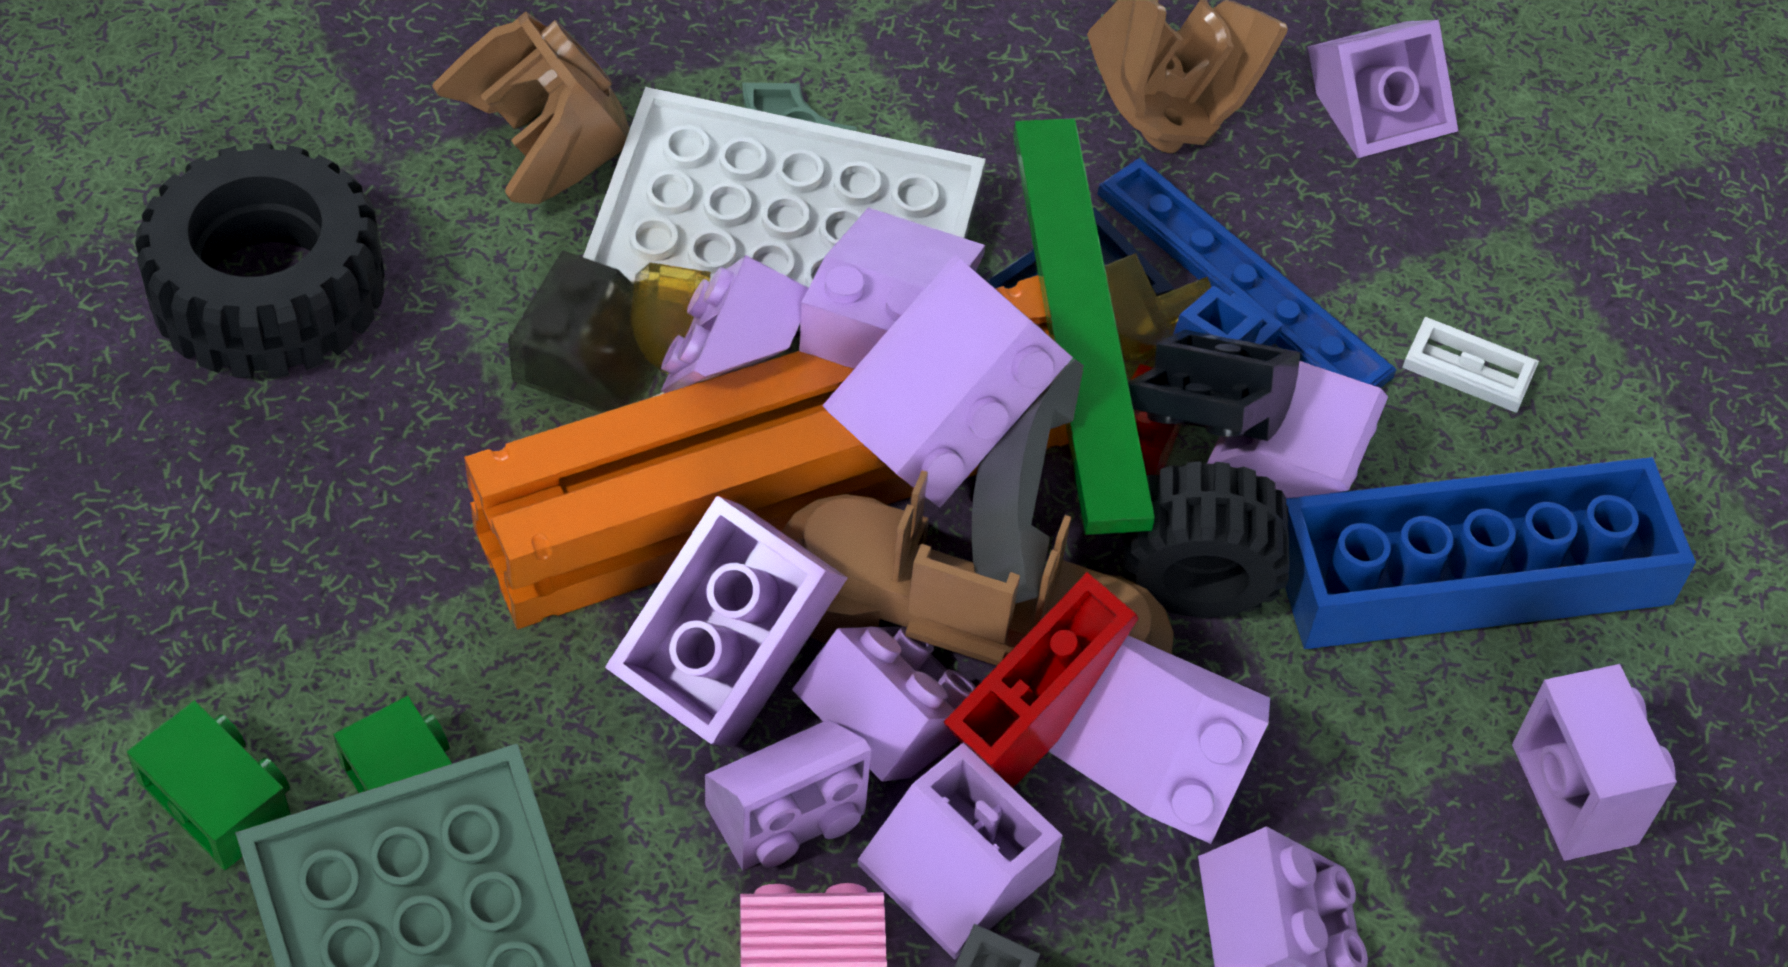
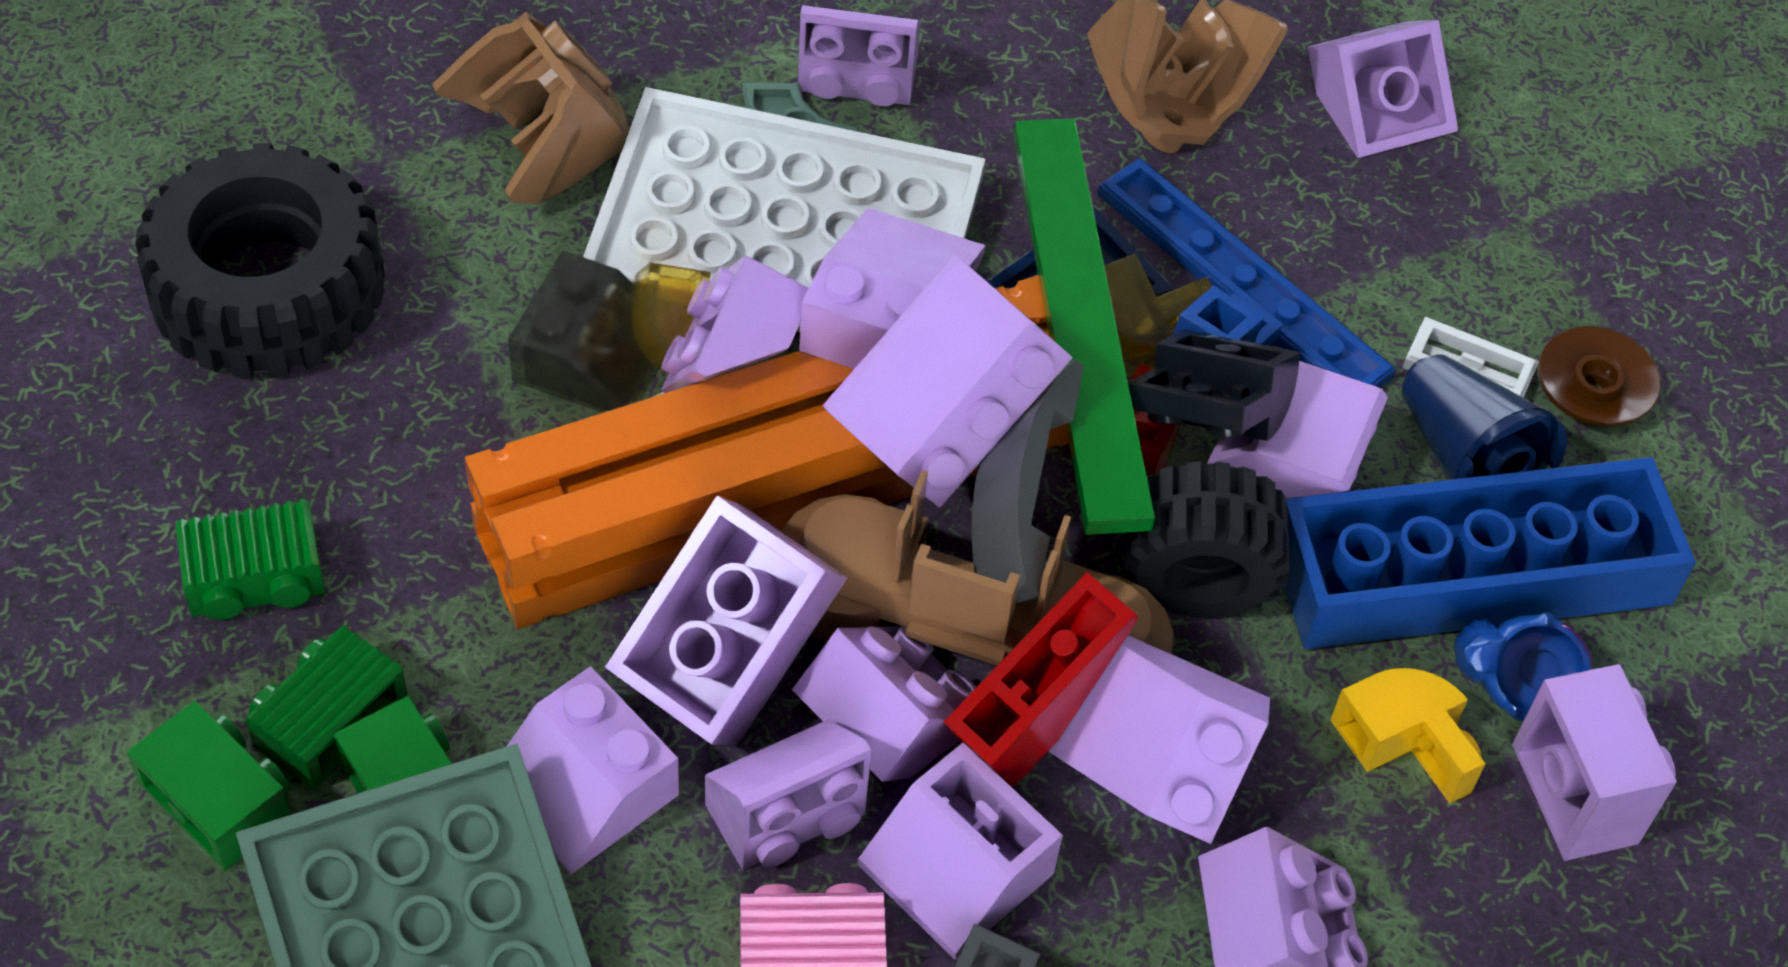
none -> green brick [175,498,325,620]
none -> green brick [246,625,408,790]
none -> lavender slope [506,666,679,875]
none -> lavender slope [798,5,921,106]
none -> yellow brick [1330,668,1486,804]
none -> dark blue cone [1402,354,1568,480]
none -> blue hair [1453,612,1594,722]
none -> reddish brown dish [1537,326,1661,427]

